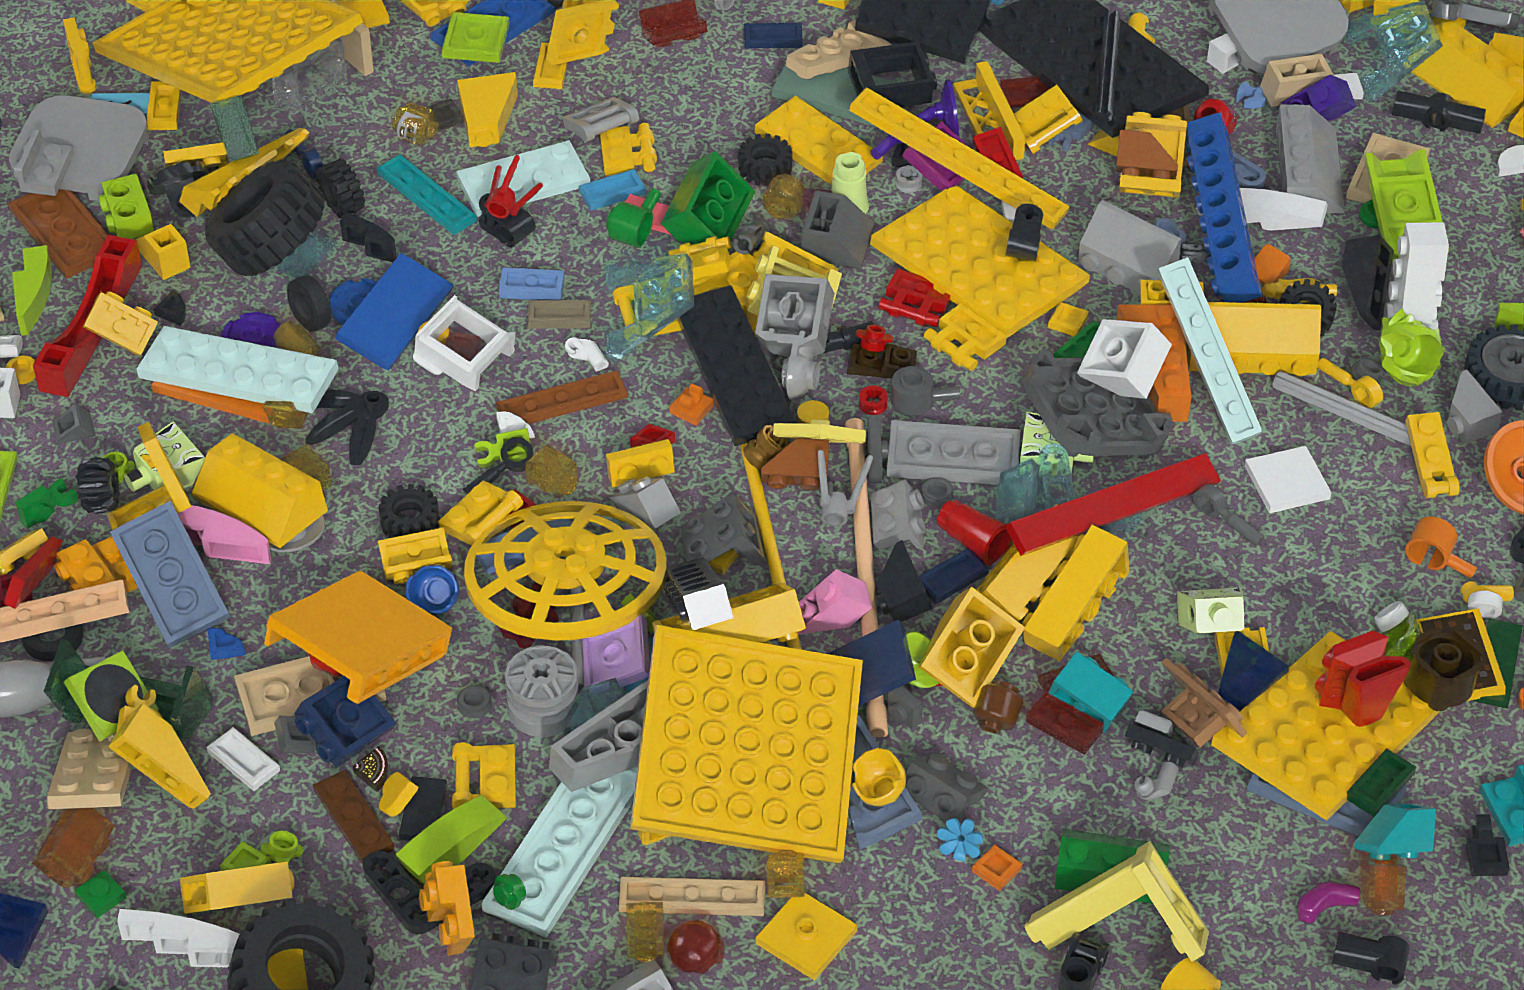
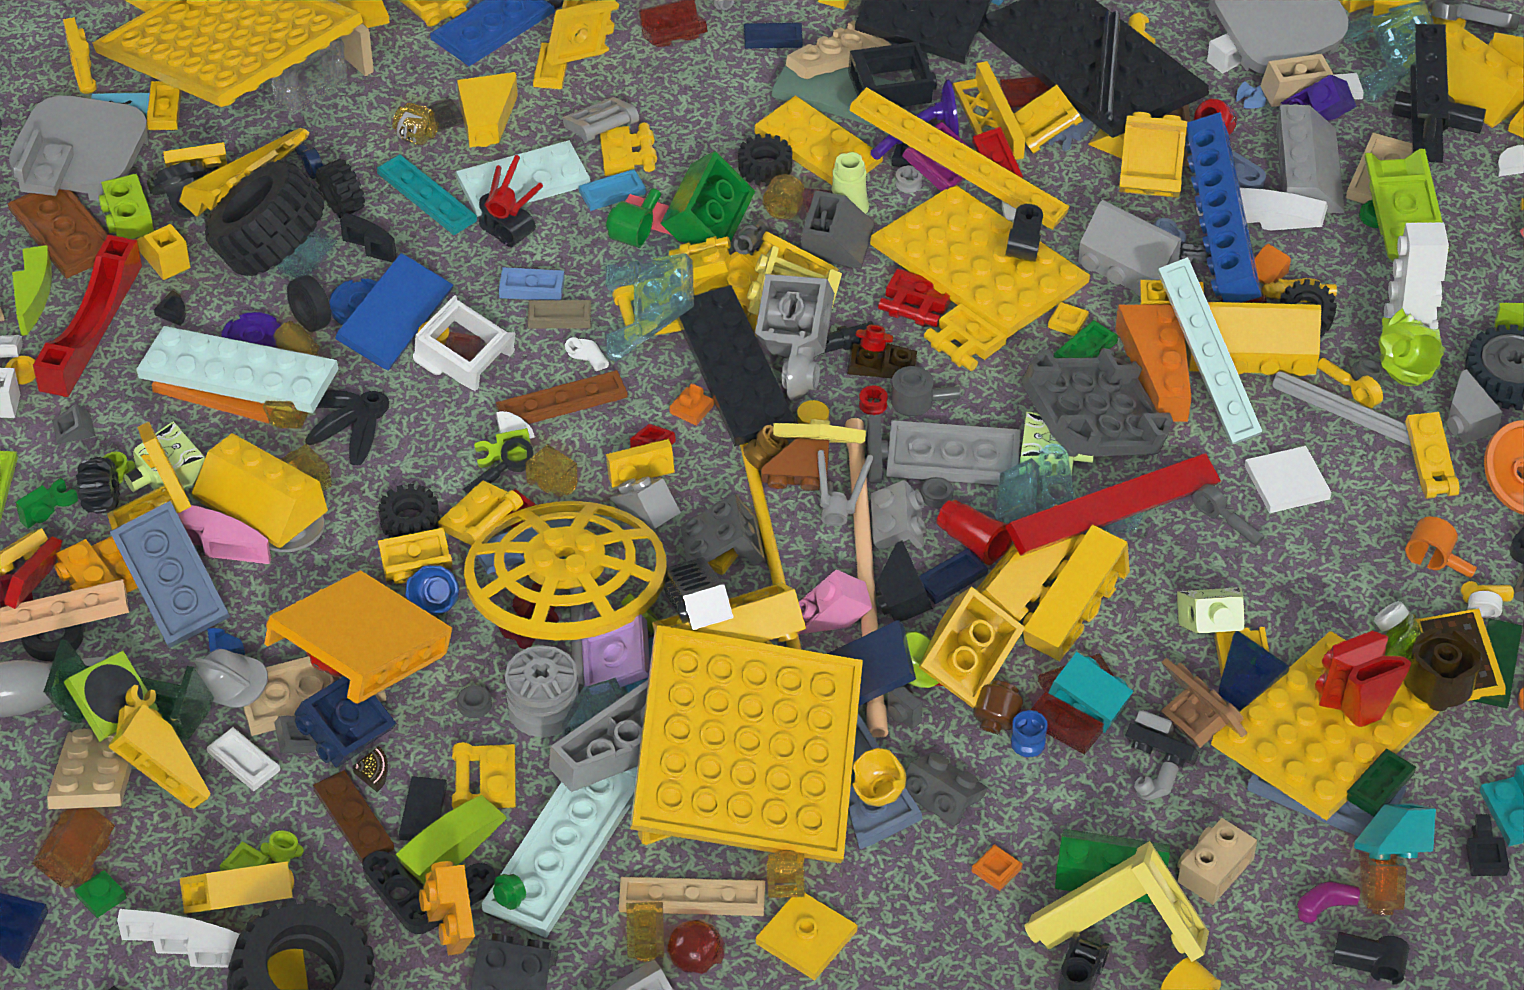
yellow bracket [82,291,158,356] -> none
clear green tile [210,95,259,163] -> none
yellow tile [379,772,419,817] -> none
lime tile [442,12,510,63] -> none
dark azure plant [937,818,983,861] -> none
white slope [1077,319,1172,399] -> none
dark orange slope [1116,130,1178,179] -> none
black slope [1342,235,1394,331] -> none
none -> light grey piece [194,649,268,708]
none -> blue wheel [1011,710,1048,757]
none -> tan brick [1177,818,1258,905]
none -> black fence [1410,24,1449,163]

